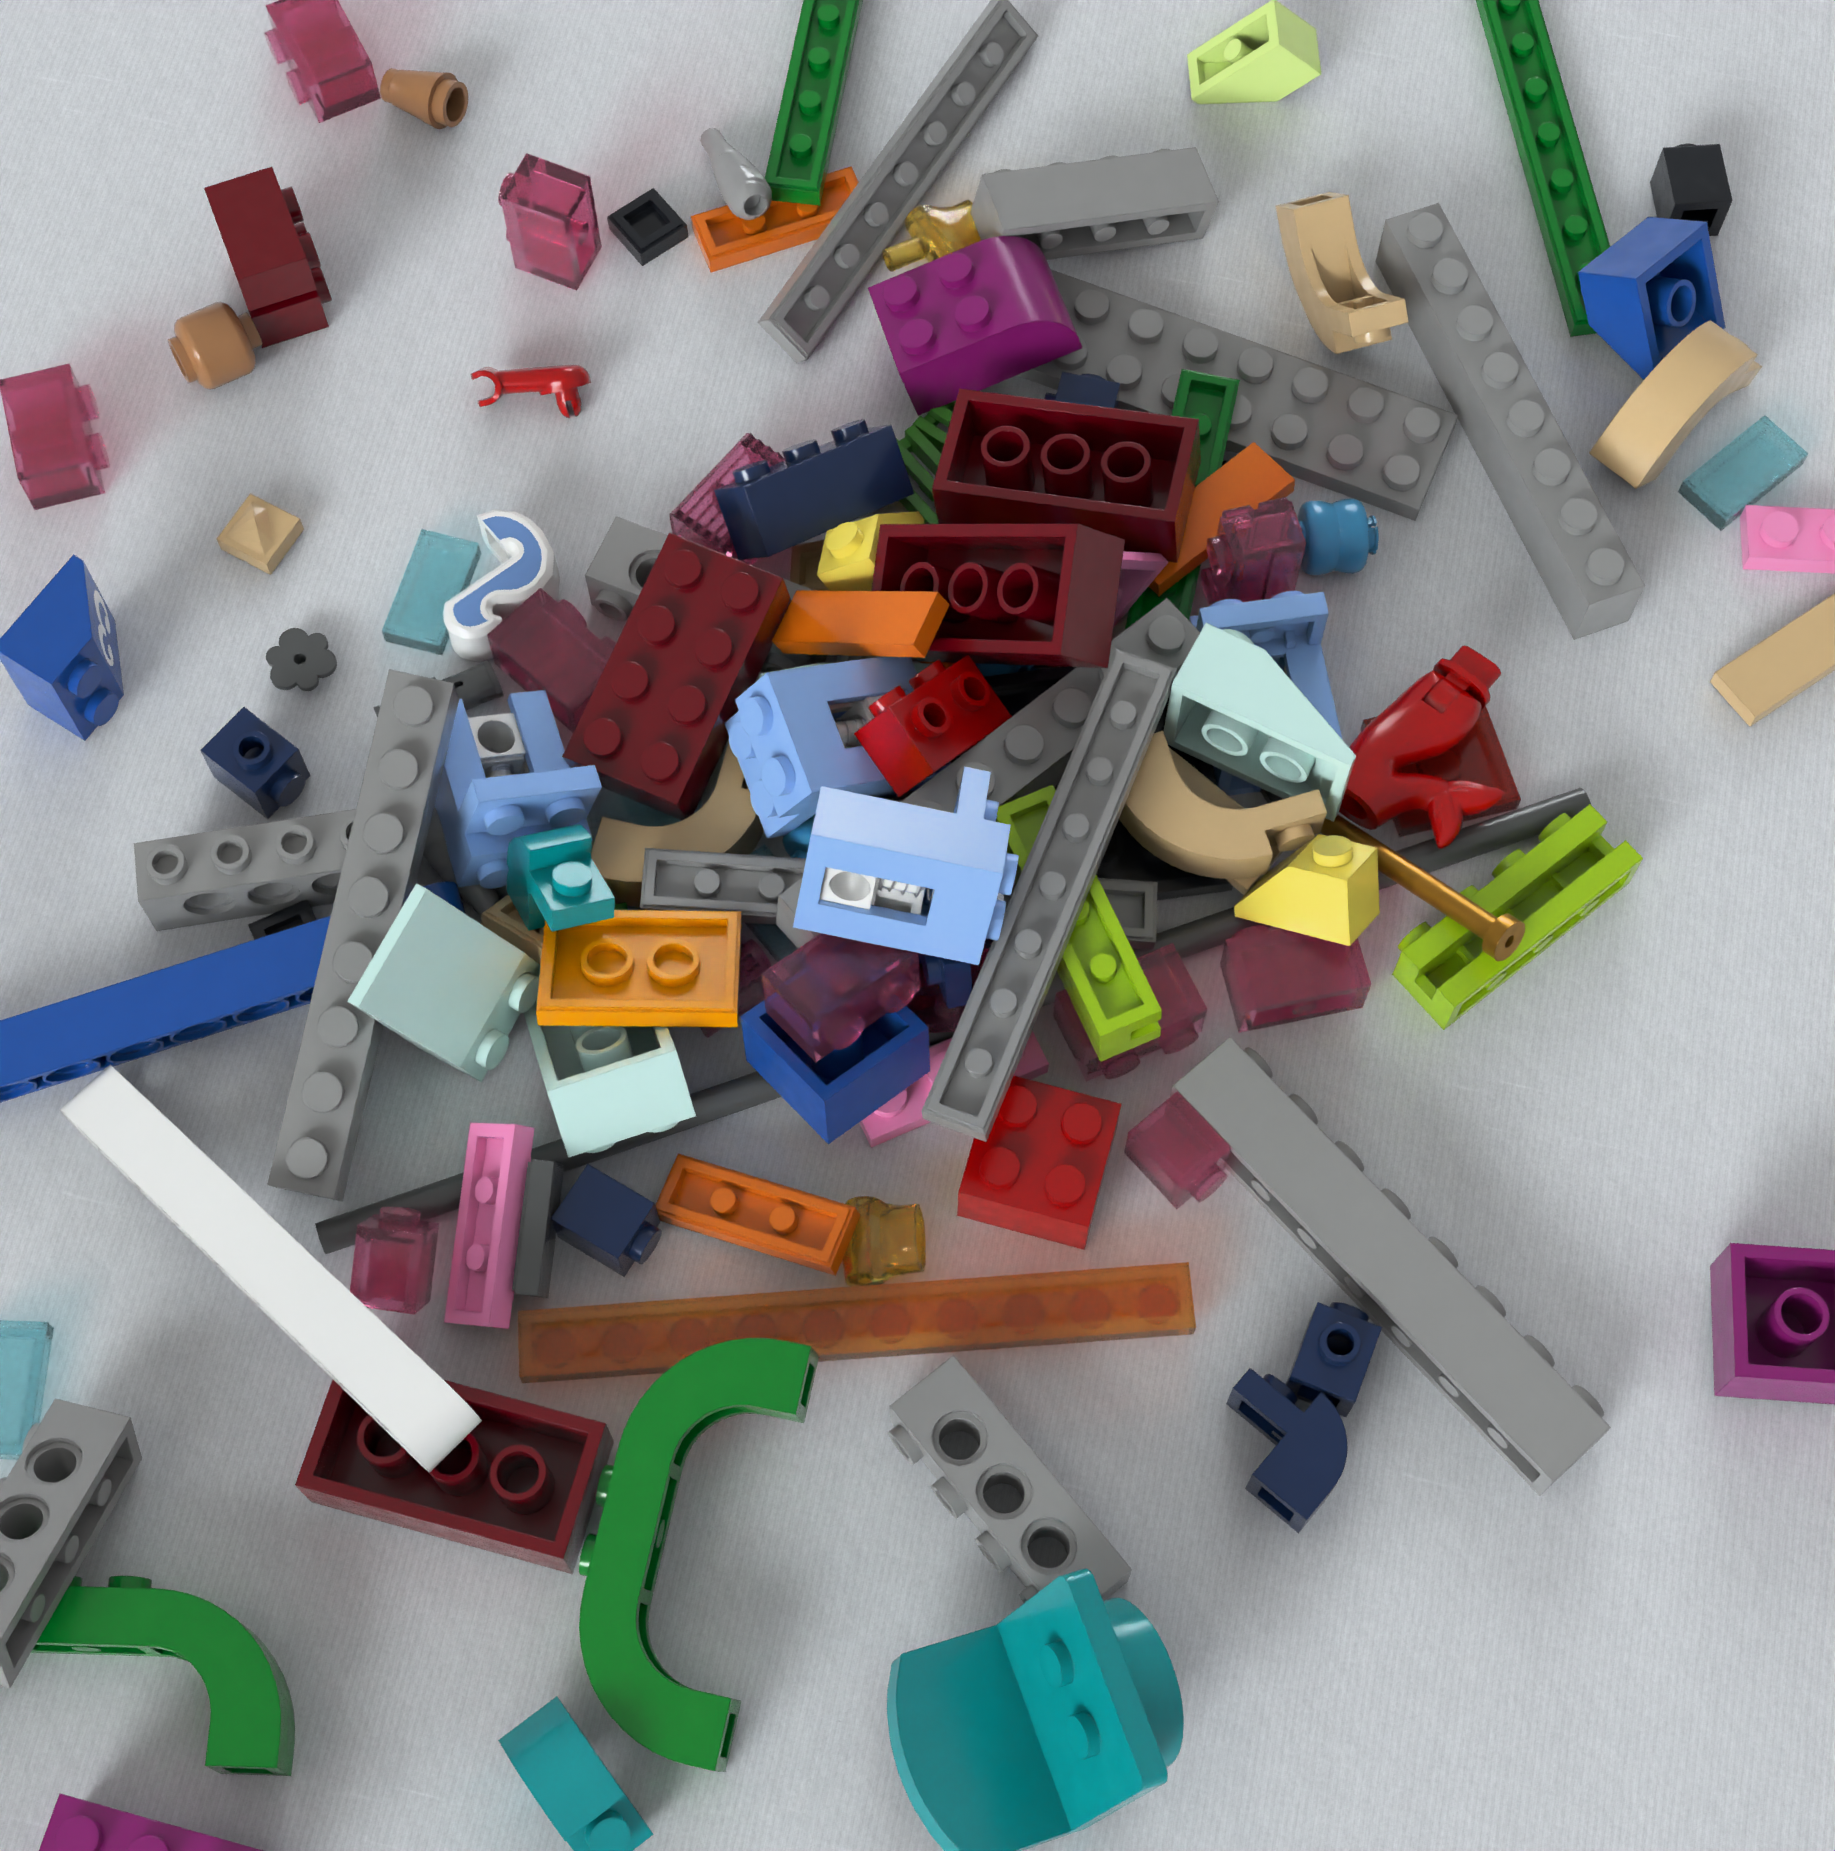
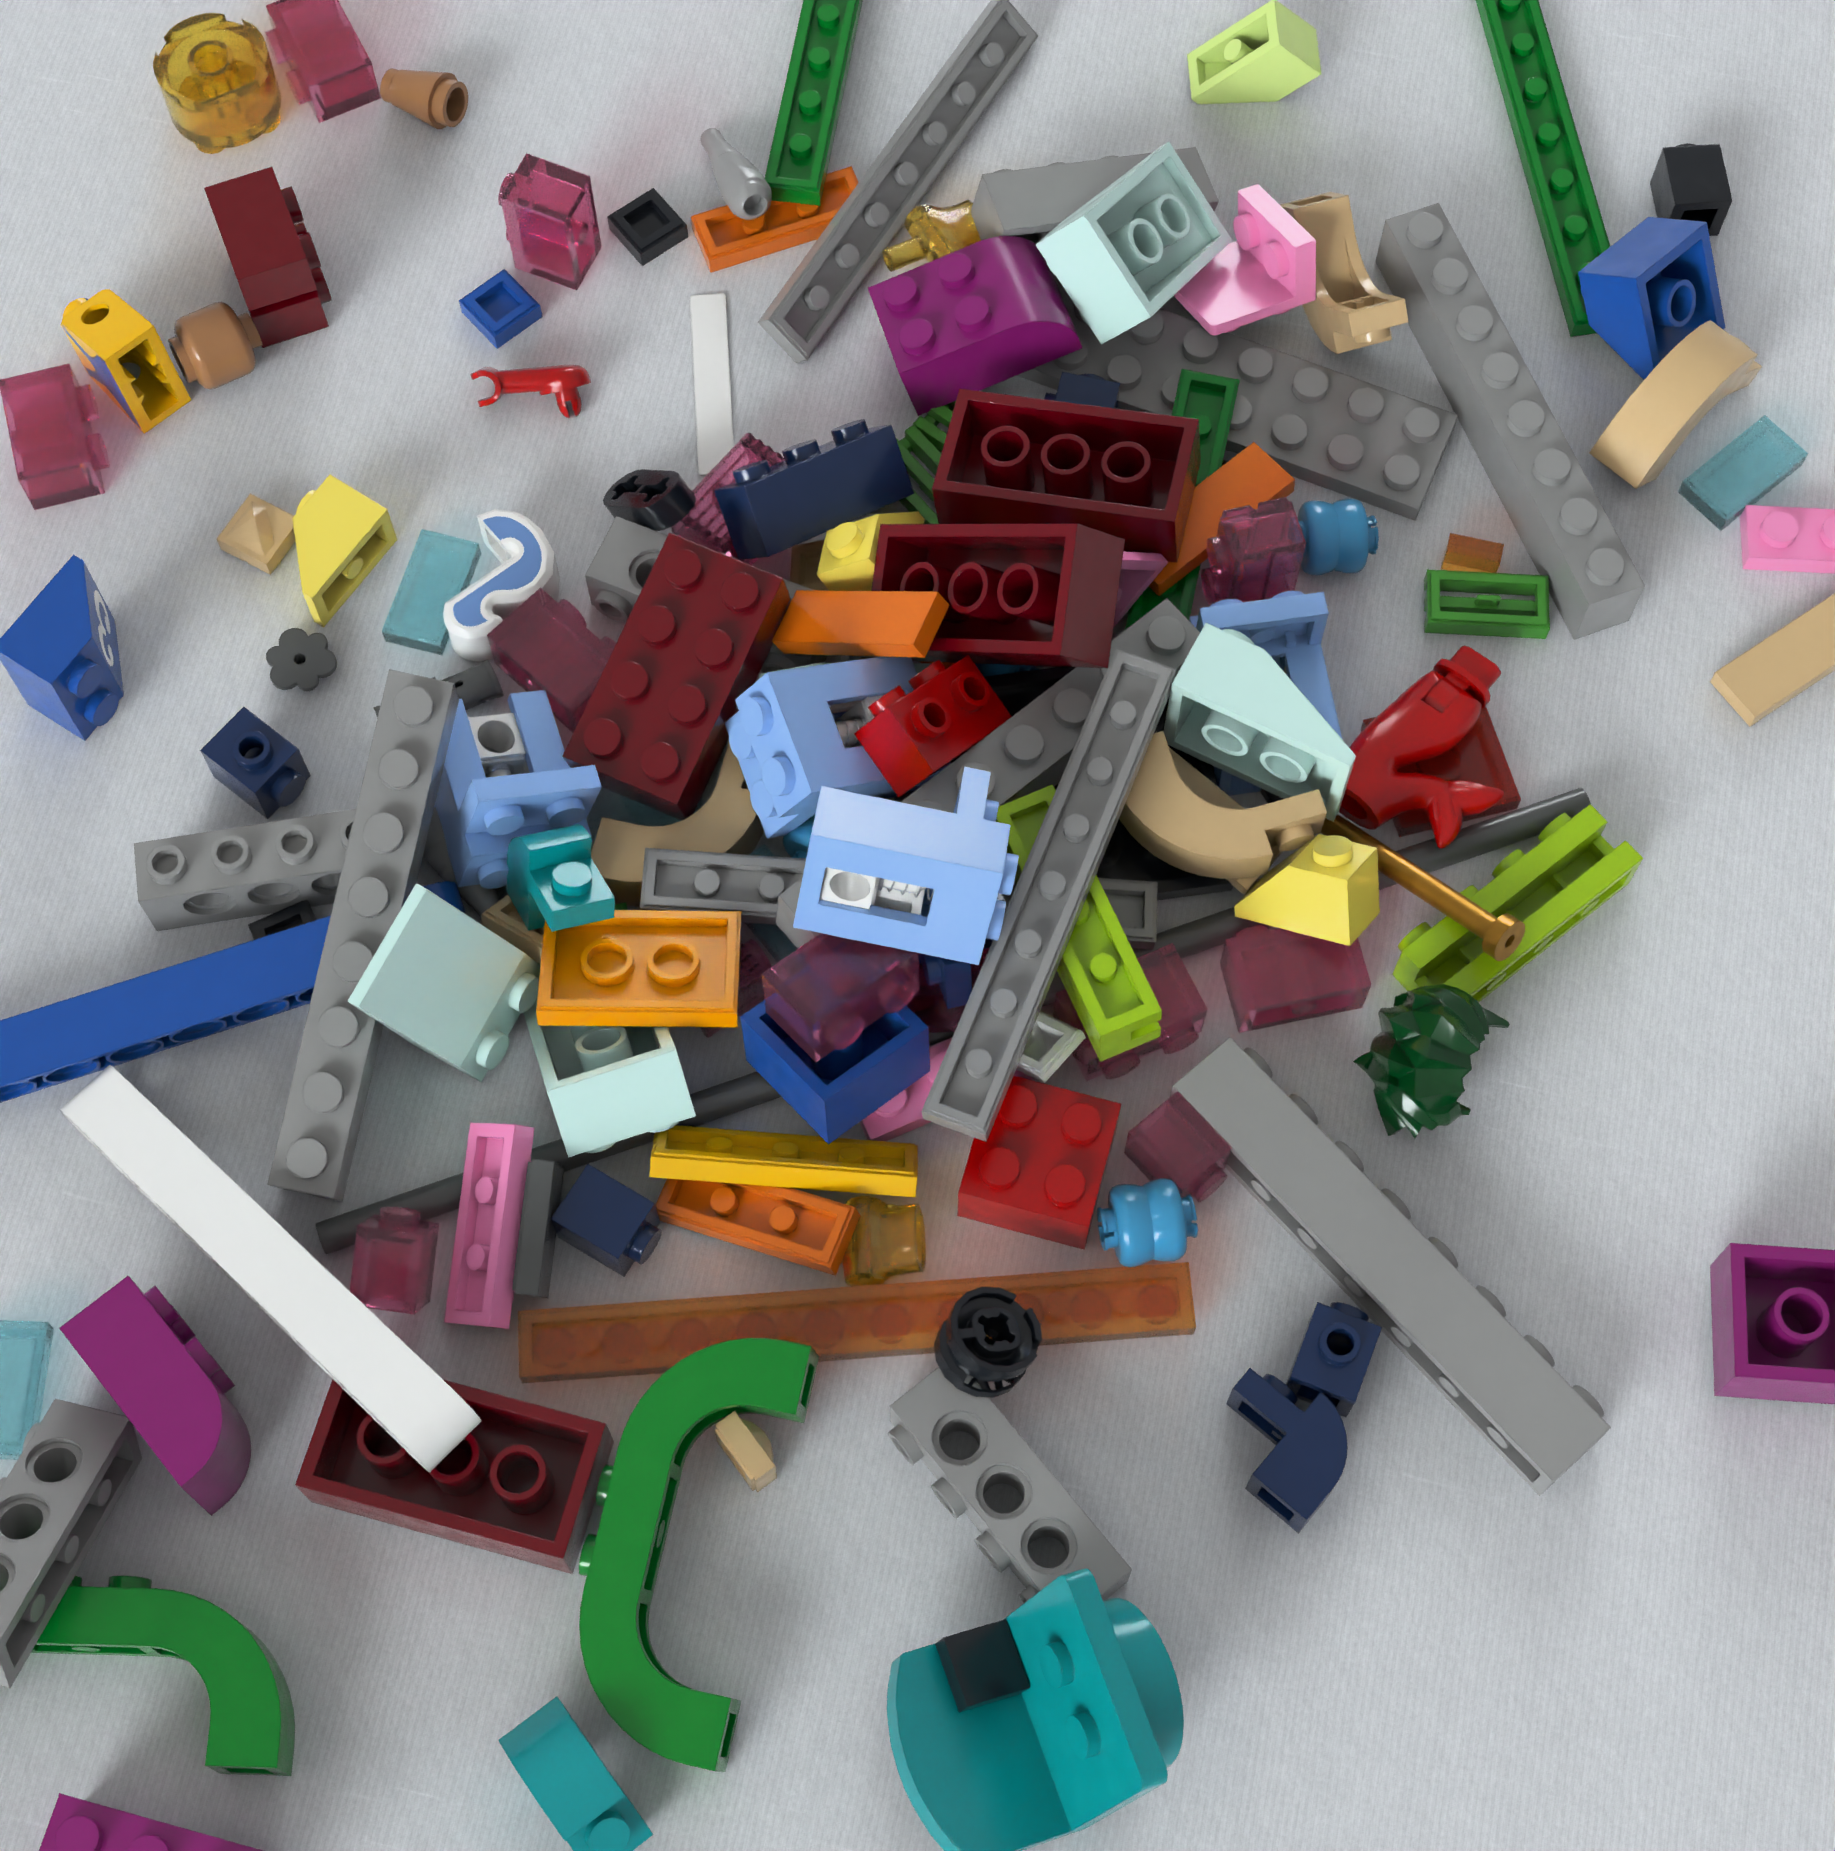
none -> magenta brick [59,1275,251,1516]
none -> yellow torso [61,289,191,434]
none -> clear yellow brick [153,13,282,154]
none -> light yellow slope [292,475,397,628]
none -> blue tile [459,269,543,349]
none -> black beam [603,469,696,531]
none -> yellow tile [649,1125,918,1197]
none -> white sticker [690,293,735,475]
none -> tan tile [714,1411,777,1492]
none -> black wheel [934,1286,1042,1398]
none -> black tile [935,1619,1030,1713]
none -> white slope [1016,1011,1086,1083]
none -> light aqua slope [1036,142,1232,344]
none -> dark azure piece [1097,1178,1198,1267]
none -> bright pink bracket [1174,184,1316,335]
none -> dark green hair [1353,984,1510,1138]
none -> bright green tile [1424,569,1550,639]
none -> clear orange piece [1441,533,1504,573]

